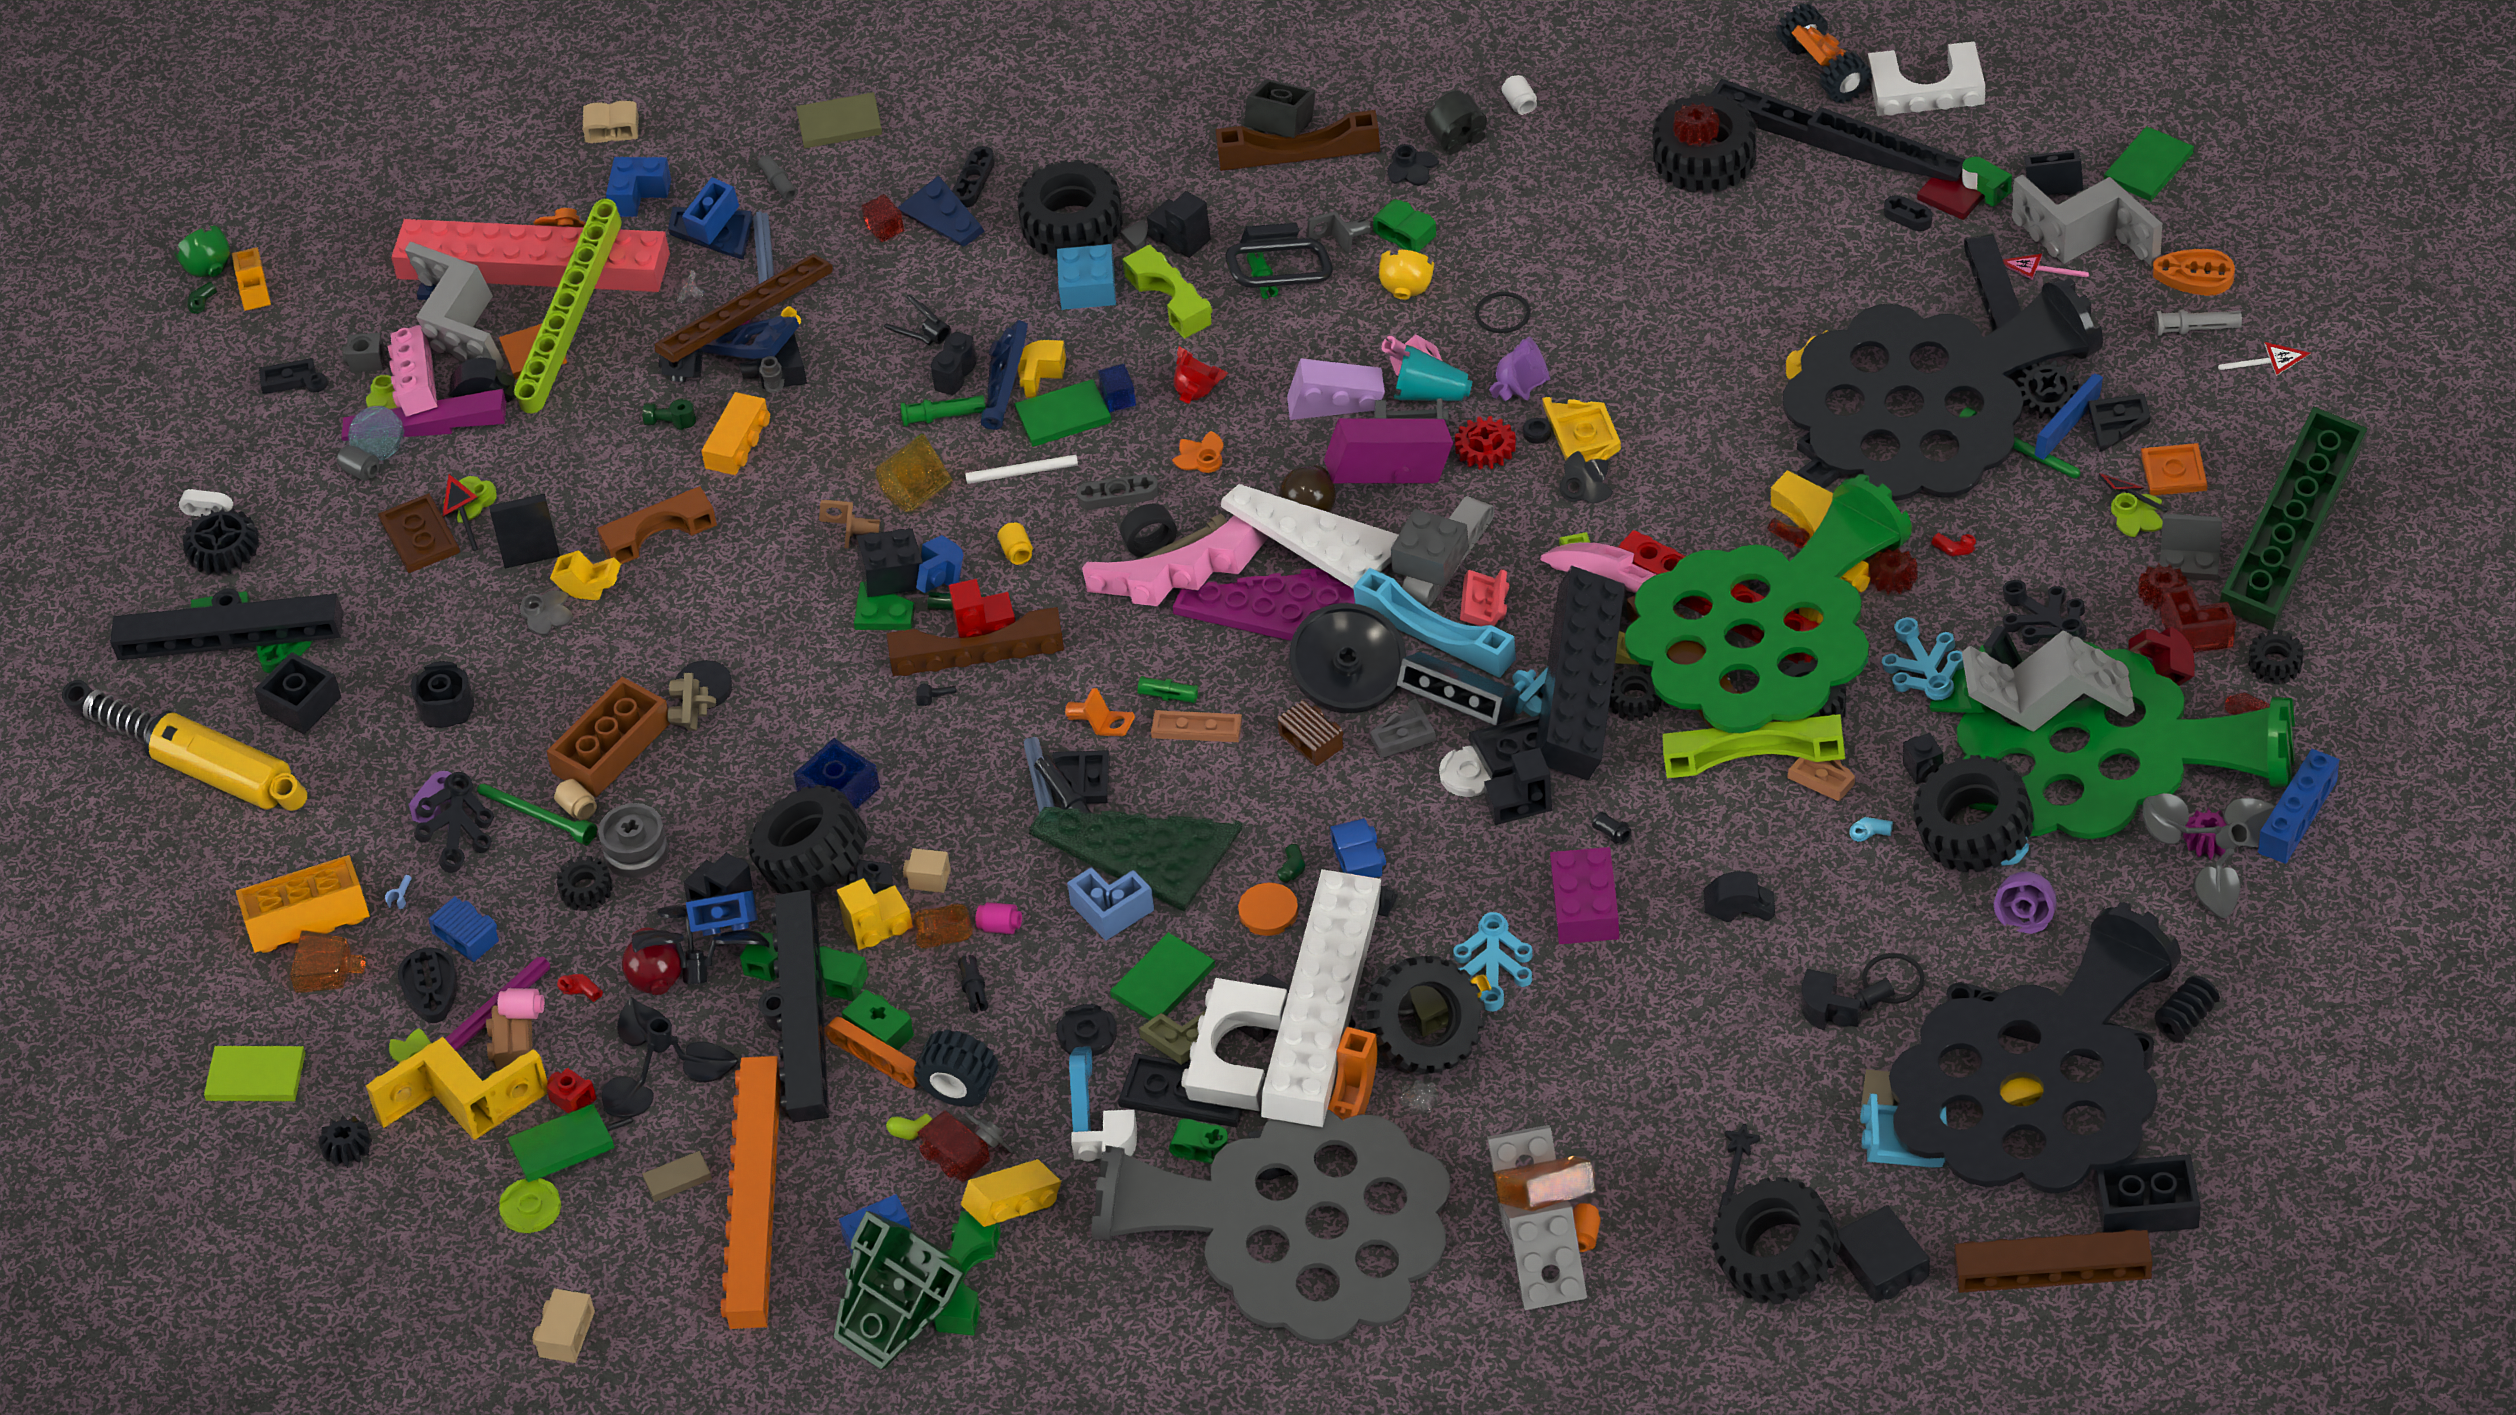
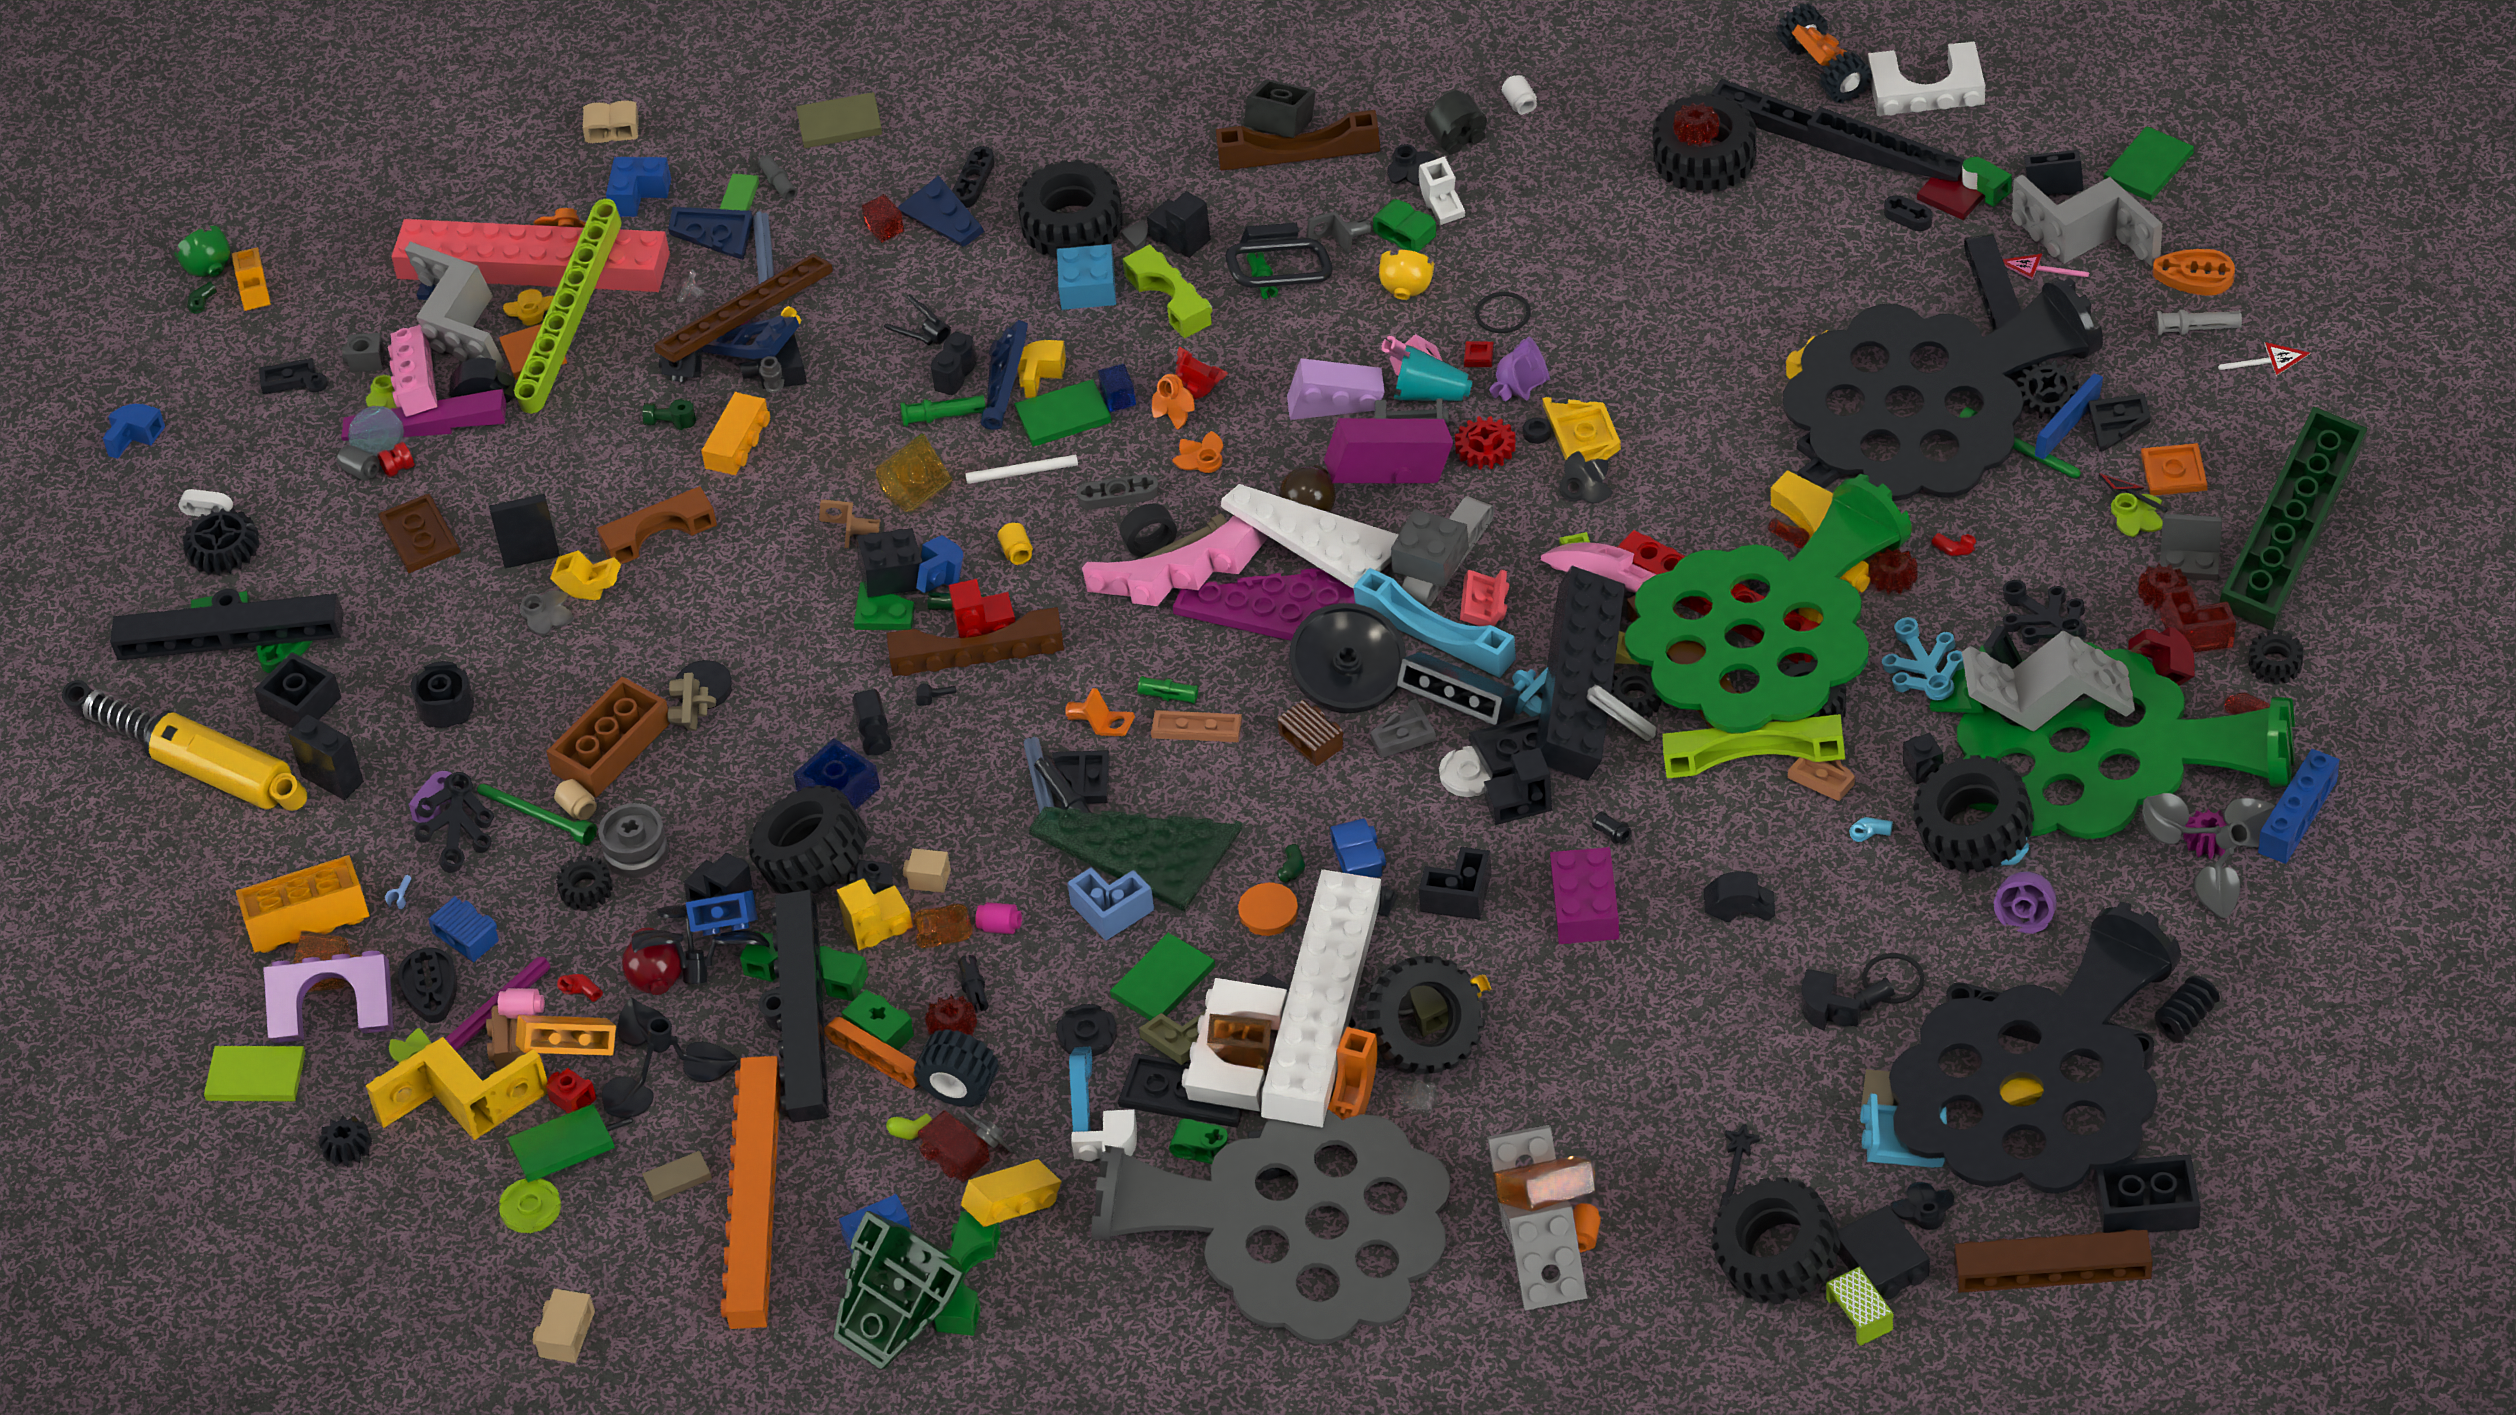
piece [442,474,478,551] -> none
lime plate [443,476,497,523] -> none
blue brick [682,177,739,245] -> none
medium azure plant [1453,912,1533,1011] -> none
none -> blue brick [103,404,165,459]
none -> arch [263,951,394,1043]
none -> black brick [288,714,364,801]
none -> red wheel [377,442,415,478]
none -> yellow plate [503,289,554,326]
none -> light orange brick [515,1015,616,1056]
none -> bright green tile [720,174,759,211]
none -> black brick [852,689,891,756]
none -> clear red gear [925,994,977,1036]
none -> orange plate [1152,374,1195,430]
none -> clear orange slope [1207,1013,1271,1069]
none -> white brick [1419,156,1465,225]
none -> black brick [1419,847,1492,920]
none -> red tile [1464,341,1494,367]
none -> light grey axle [1587,685,1657,741]
none -> lime panel [1826,1267,1893,1346]
none -> black plate [1891,1182,1955,1230]

